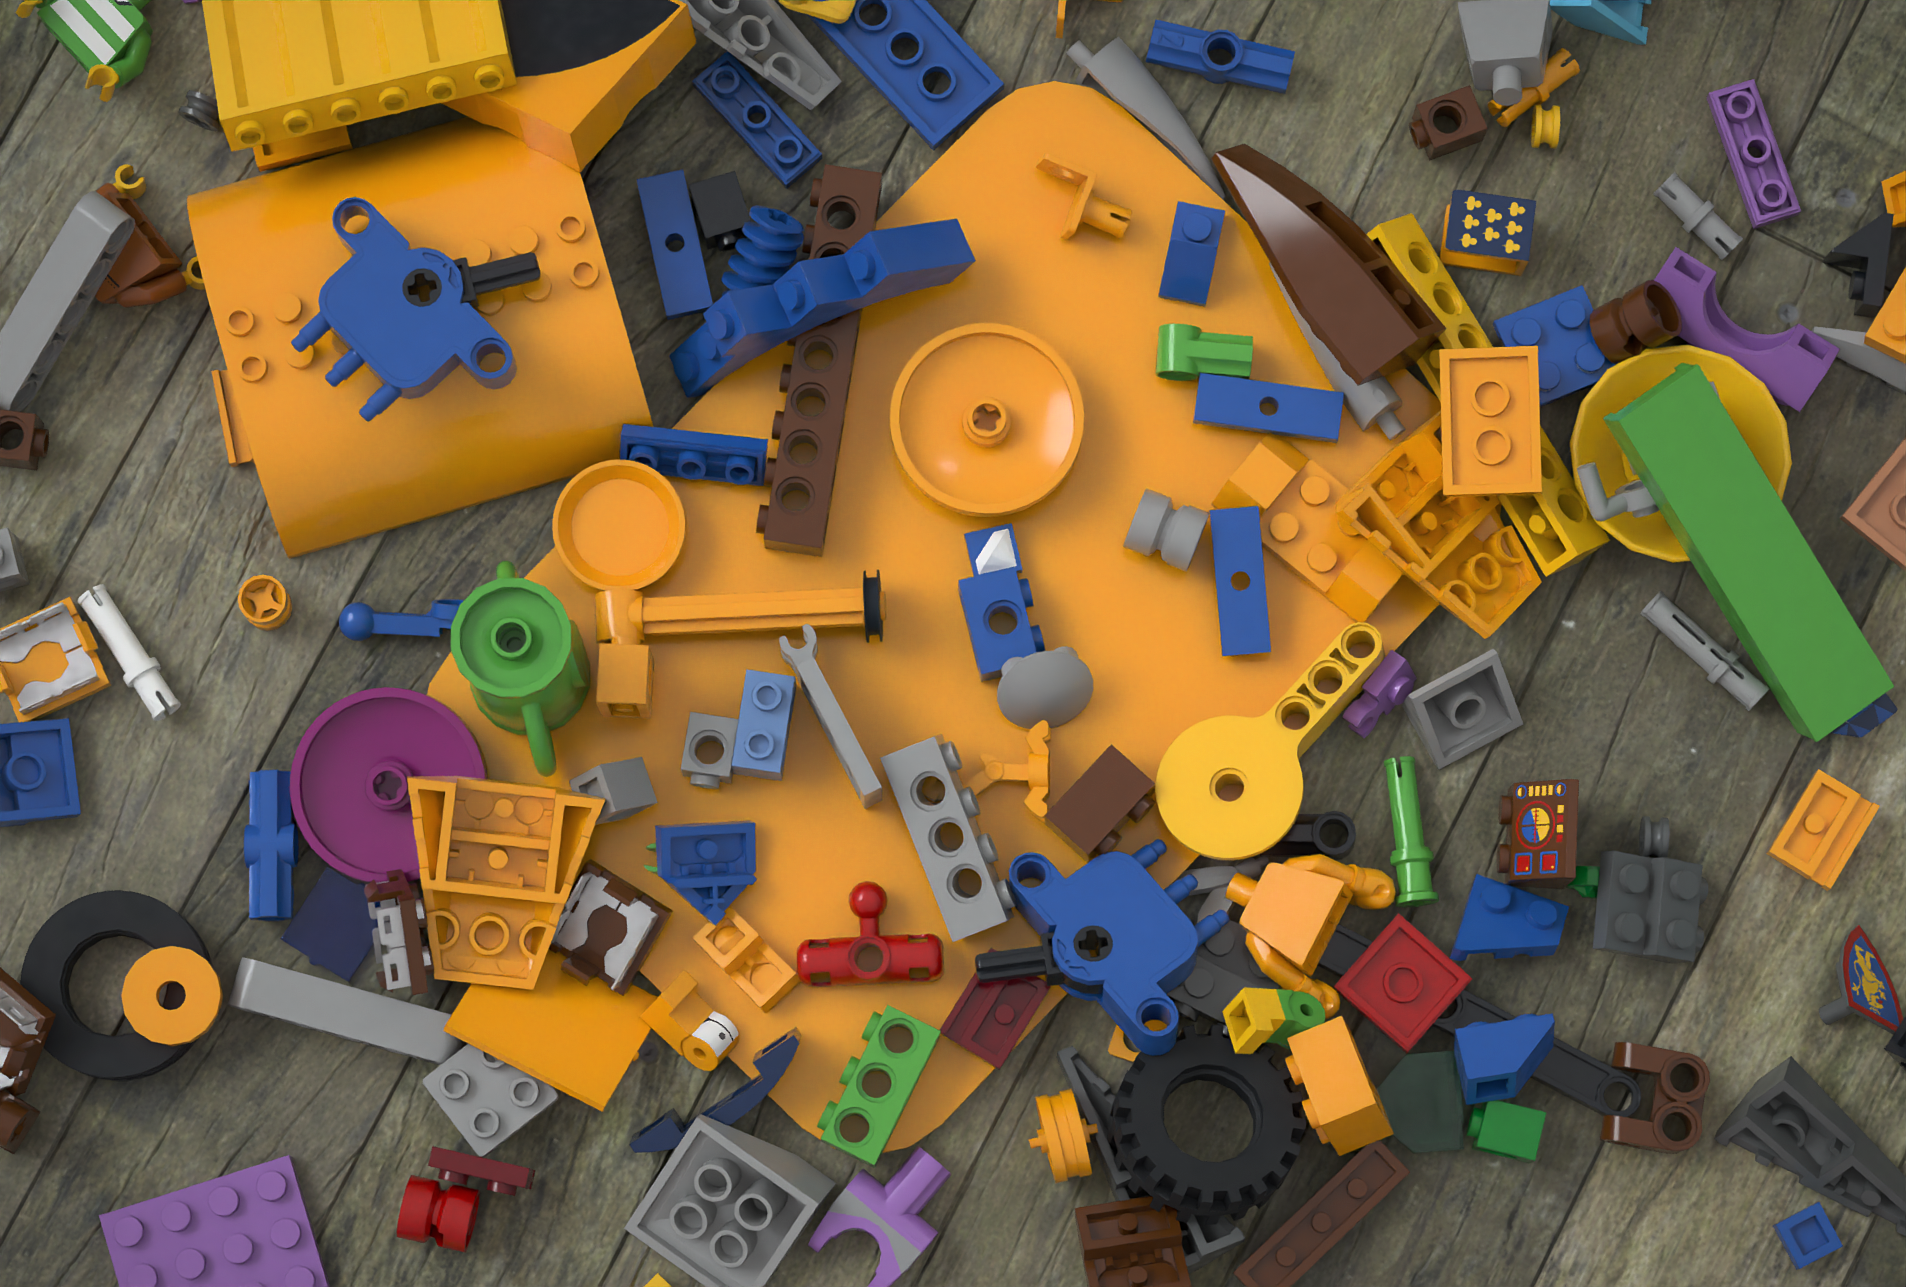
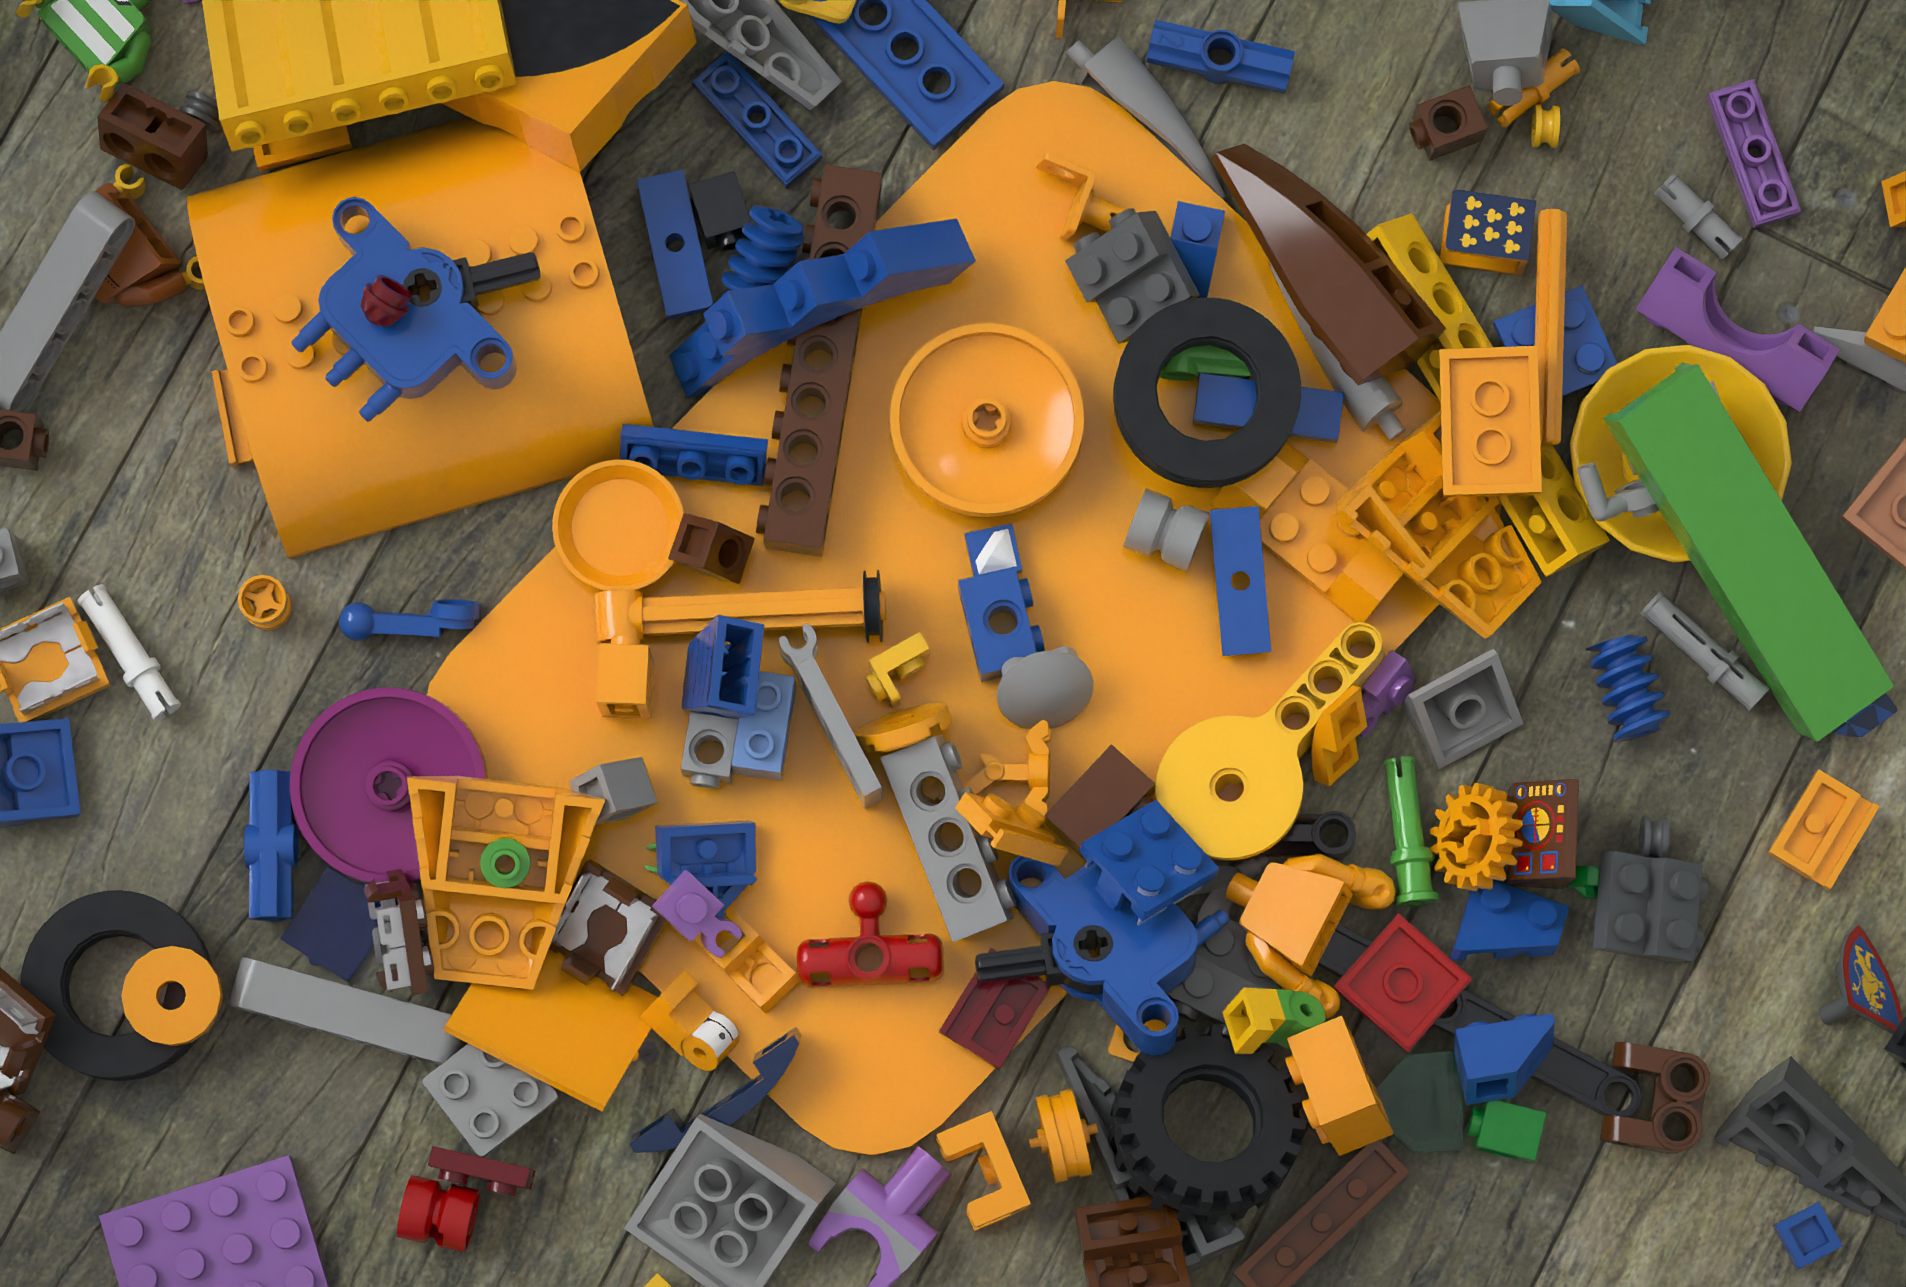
bright green piece [451,561,590,777] -> none
bright green brick [817,1005,941,1168] -> none
reddish brown wheel [1589,280,1682,364] -> none
black slope [1823,213,1894,318] -> none
none -> reddish brown brick [97,83,208,191]
none -> dark red plate [361,275,412,326]
none -> bright green plate [480,838,530,888]
none -> medium lavender plate [652,870,742,958]
none -> reddish brown brick [668,513,755,584]
none -> blue torso [682,615,764,718]
none -> light orange tile [854,702,952,754]
none -> yellow bracket [865,632,930,708]
none -> light orange panel [936,1111,1031,1232]
none -> light orange plate [955,792,1069,867]
none -> dark grey plate [1065,208,1200,343]
none -> blue piece [1079,800,1220,926]
none -> black tyre [1113,298,1301,488]
none -> light orange slope [1312,685,1368,786]
none -> light orange gear [1429,783,1523,891]
none -> light orange axle [1535,209,1567,446]
none -> blue piece [1586,635,1671,742]

